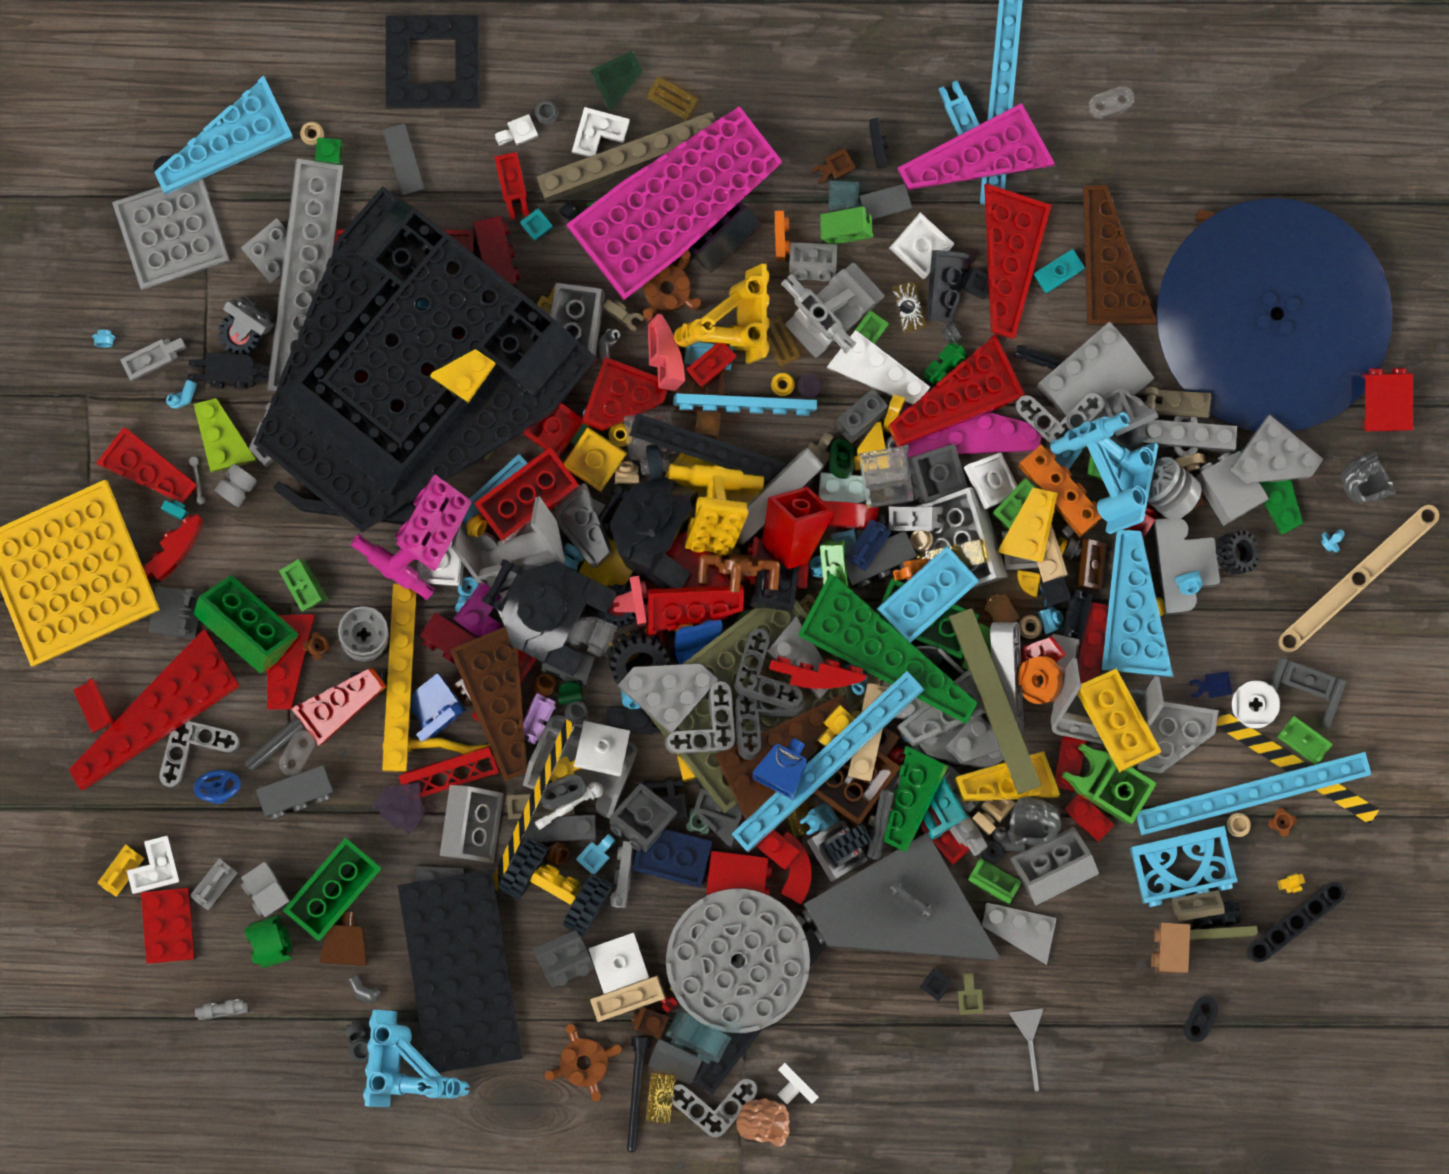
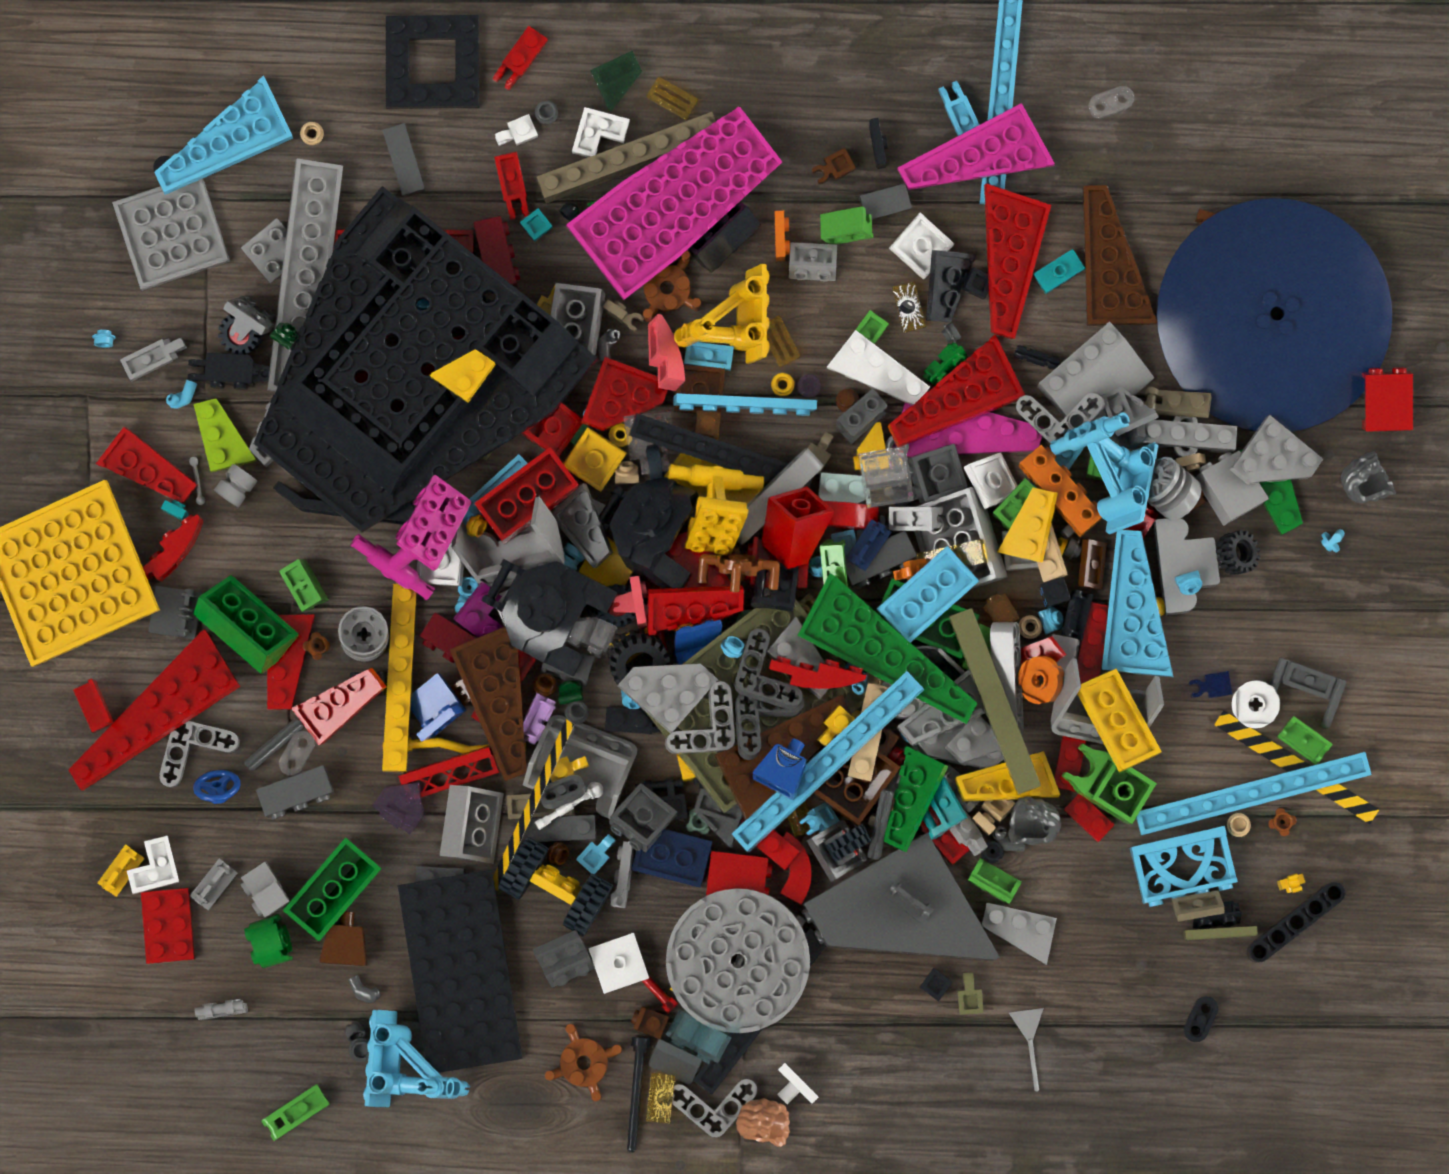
green brick [315,138,343,165] -> none
white plate [574,721,630,776] -> none
tan plate [590,975,666,1022] -> none
red plate [686,343,737,388] -> none
light grey plate [781,263,884,358] -> none
clear light blue piece [828,181,859,212] -> none
dark green plate [829,439,854,479] -> none
yellow beam [882,394,906,434] -> none
tan plate [910,531,933,552] -> none
light grey slope [1010,827,1099,906] -> none
yellow tile [1017,570,1041,598] -> none
light grey plate [1137,702,1219,774] -> none
medium nougat brick [1151,923,1190,974] -> none
tan beam [1278,505,1439,653] -> none
none -> bright green plate [261,1084,330,1141]
none -> dark green plate [269,323,298,350]
none -> red hinge [493,26,548,90]
none -> medium azure plate [721,636,744,658]
none -> reddish brown plate [836,389,859,412]

